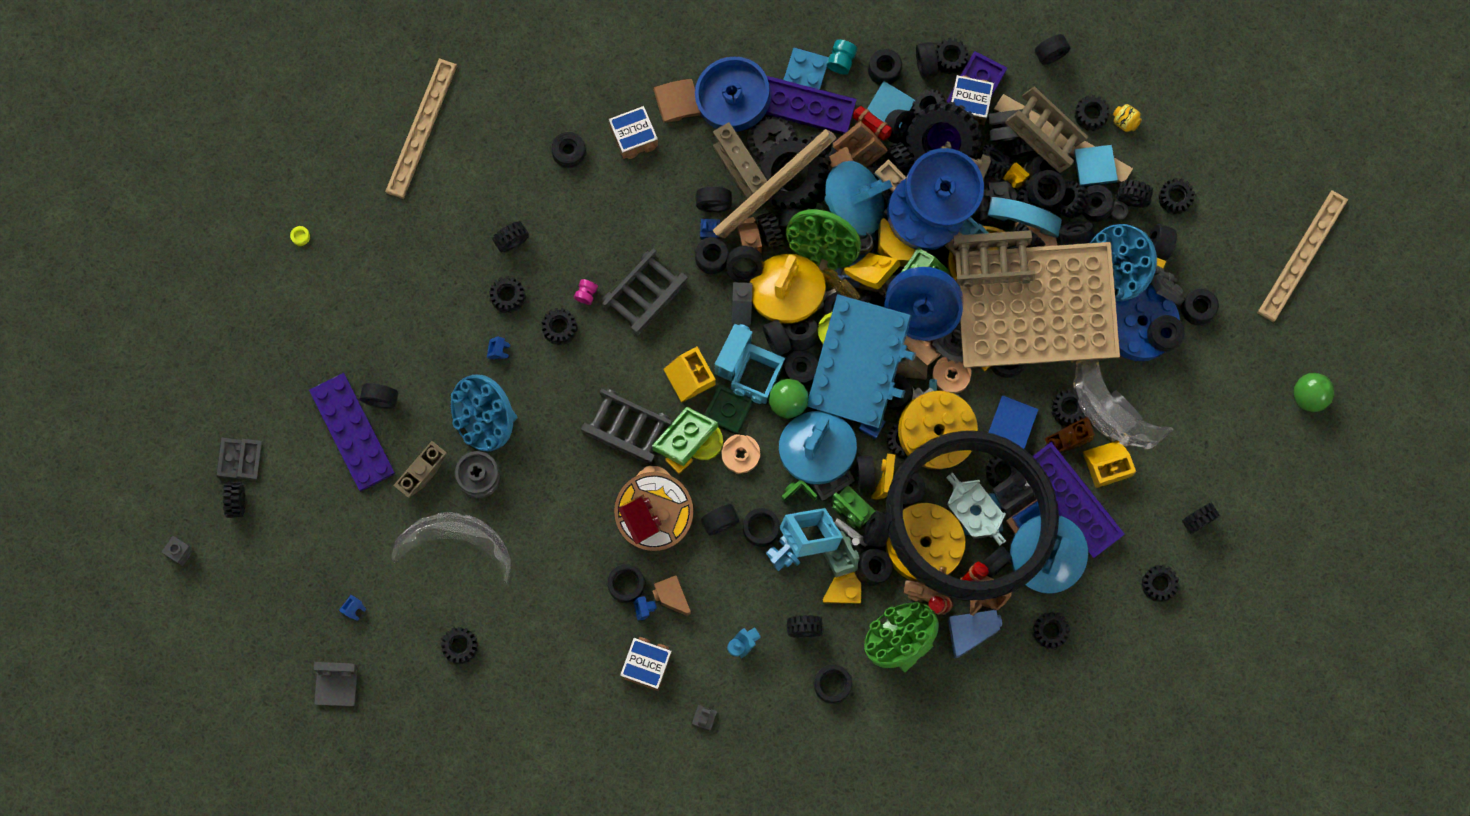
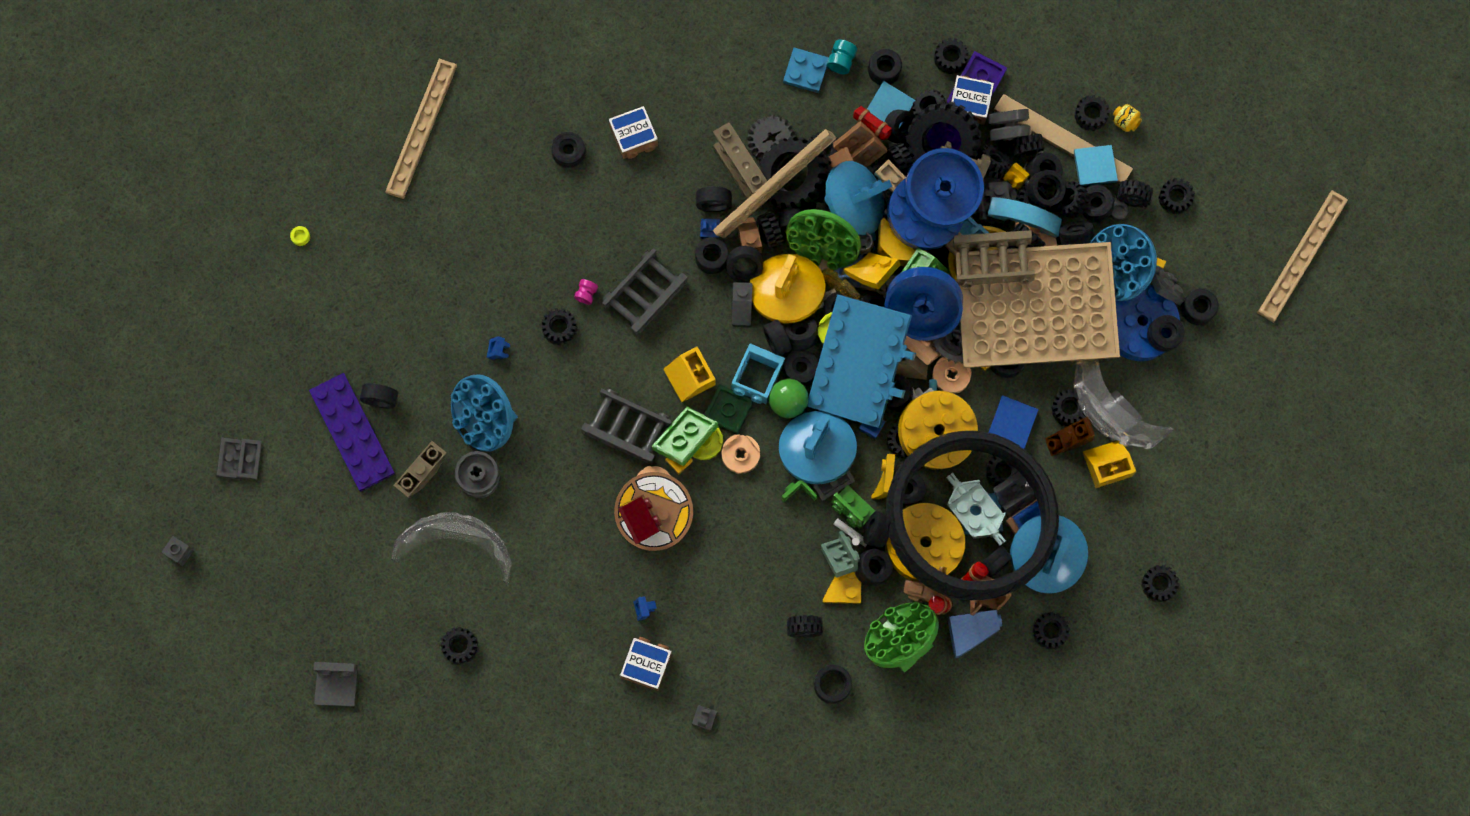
black tyre [223,482,245,518] -> none
blue tile [339,595,366,620] -> none
black tyre [489,276,525,313] -> none
black tyre [492,221,529,253] -> none
black tyre [607,564,645,603] -> none
medium nougat slope [652,575,691,616] -> none
medium nougat slope [653,79,701,123] -> none
blue piece [695,57,771,132] -> none
black tyre [701,504,739,536] -> none
medium azure window [715,324,752,382] -> none
dark azure hips [727,628,761,658] -> none
black tyre [743,508,780,547] -> none
dark purple plate [766,76,857,135] -> none
dark azure hips [766,535,800,571] -> none
medium azure window [780,508,843,557] -> none
black tyre [856,456,876,493] -> none
black tyre [916,42,938,77] -> none
dark tan fence [1005,86,1088,173] -> none
dark purple plate [1033,442,1125,558] -> none
black tyre [1035,34,1071,65] -> none
black tyre [1149,224,1177,261] -> none
black tyre [1182,502,1220,534] -> none
bright green piece [1294,372,1334,412] -> none

